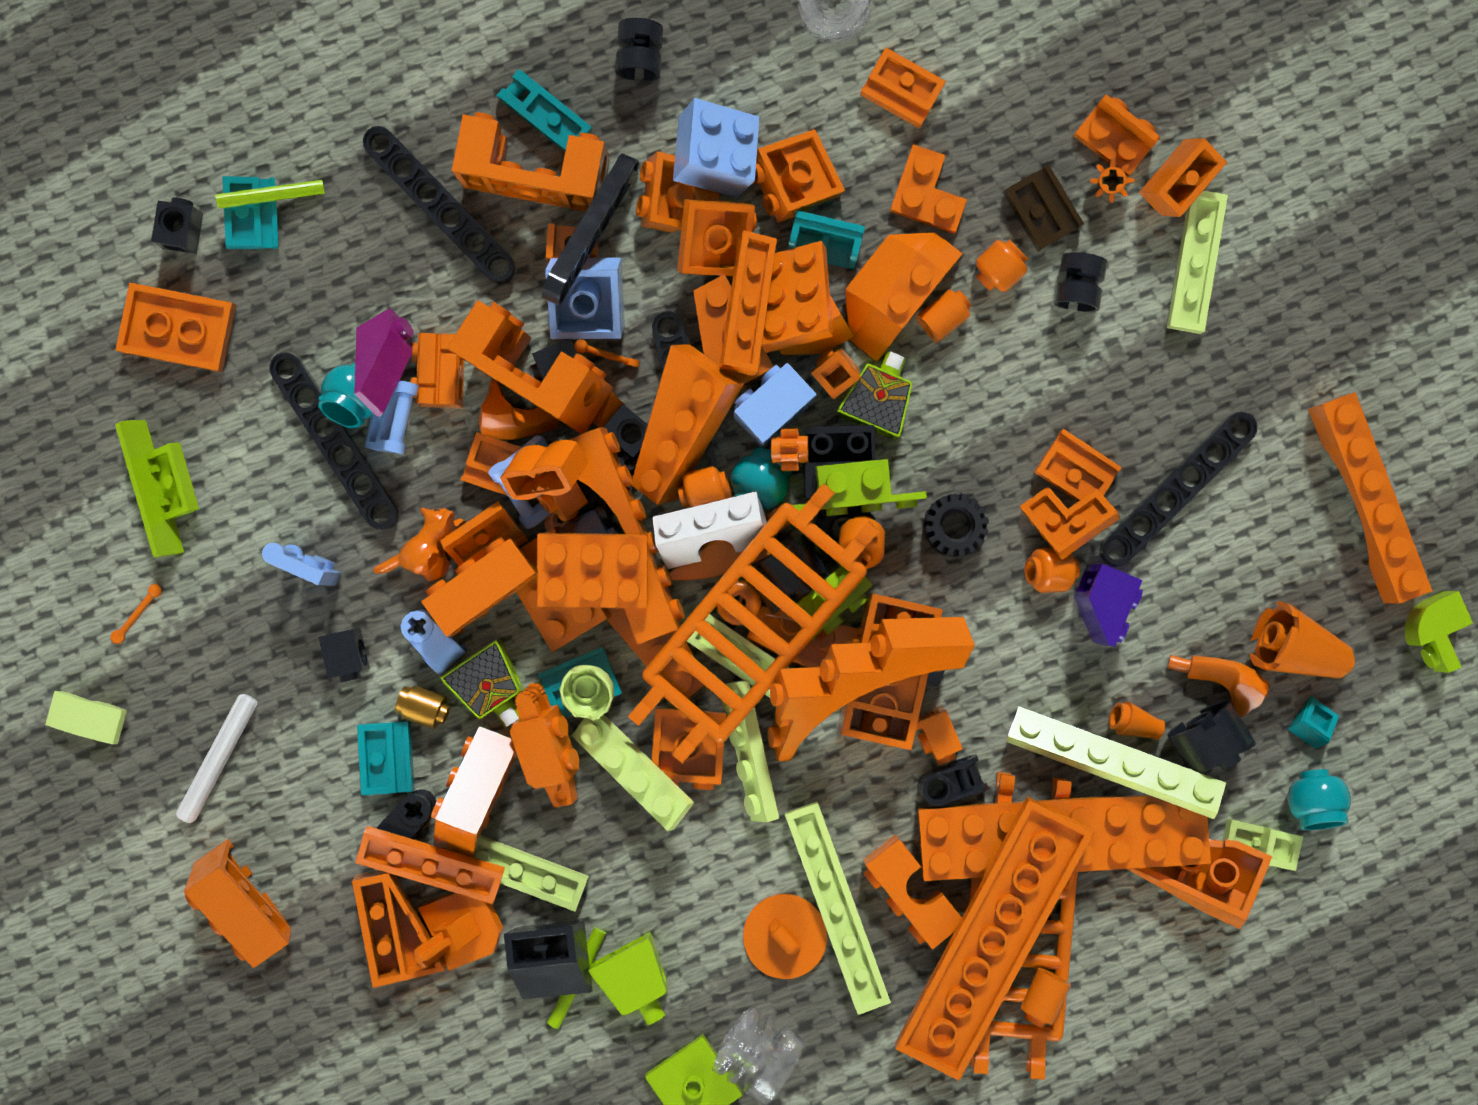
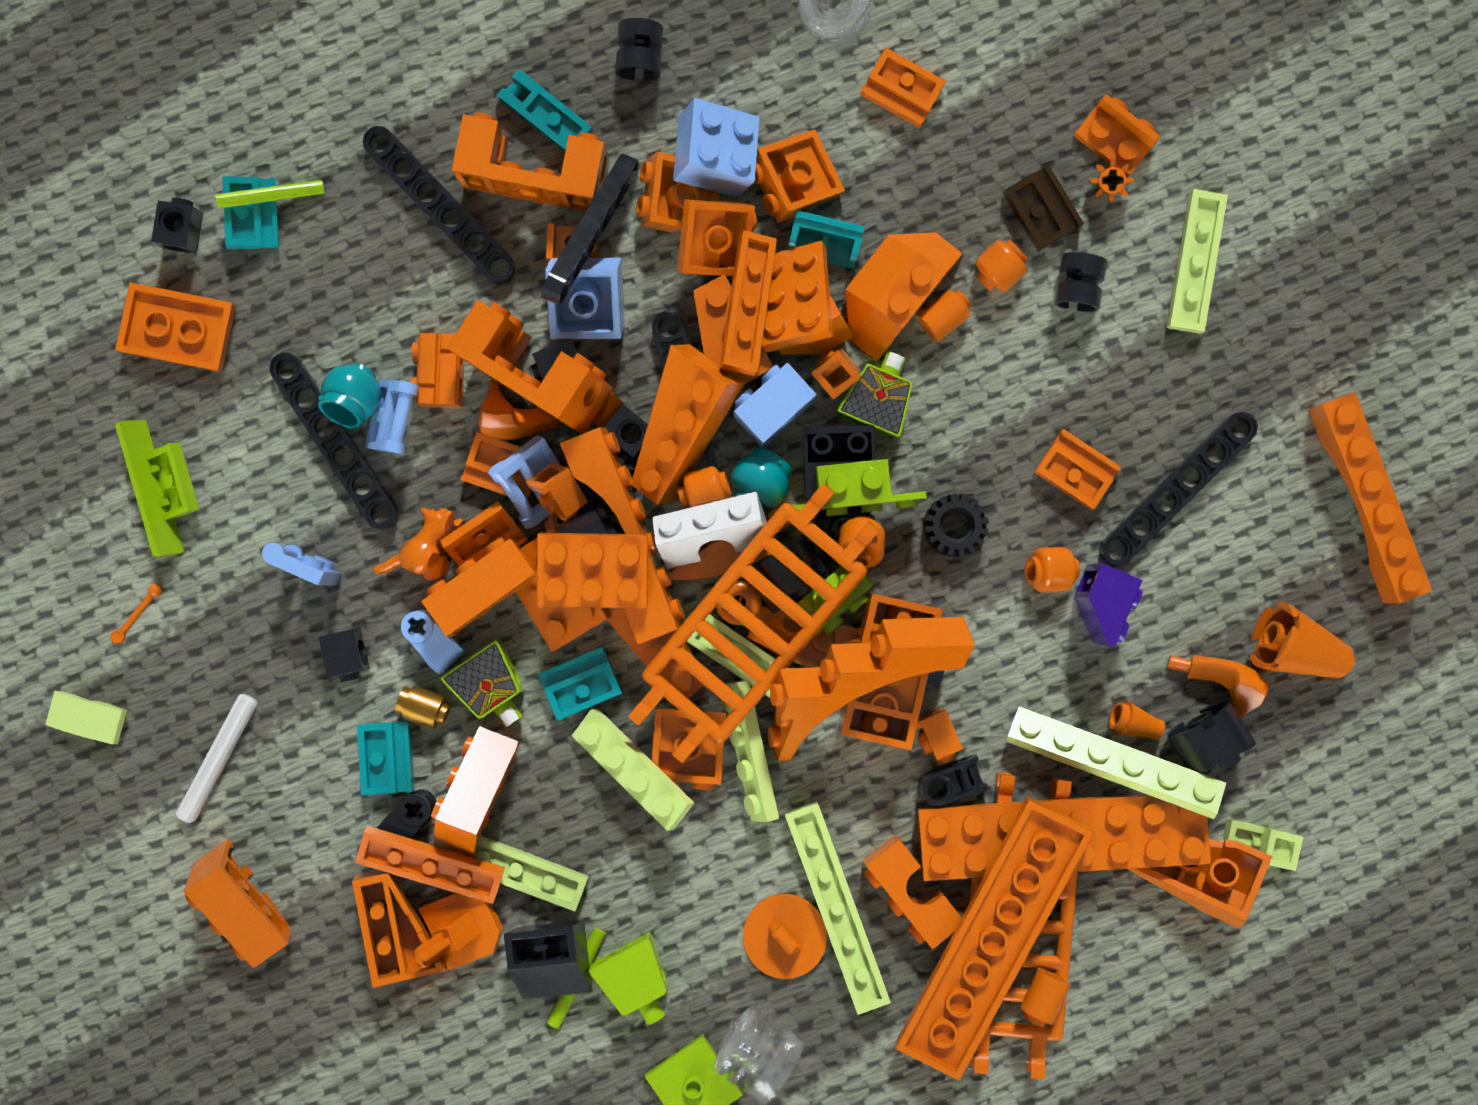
magenta slope [354,308,414,417] -> none
orange brick [500,440,588,500] -> none
orange hinge [509,683,580,807] -> none
yellowish green hair [559,665,614,721] -> none
orange hinge [574,339,640,368] -> none
orange gear [771,428,808,471] -> none
orange plate [889,144,967,234] -> none
orange plate [1019,486,1120,560] -> none
orange brick [1139,138,1227,217] -> none
teal slope [1288,696,1339,749] -> none
teal piece [1288,769,1351,830] -> none
lime brick [1405,591,1473,673] -> none

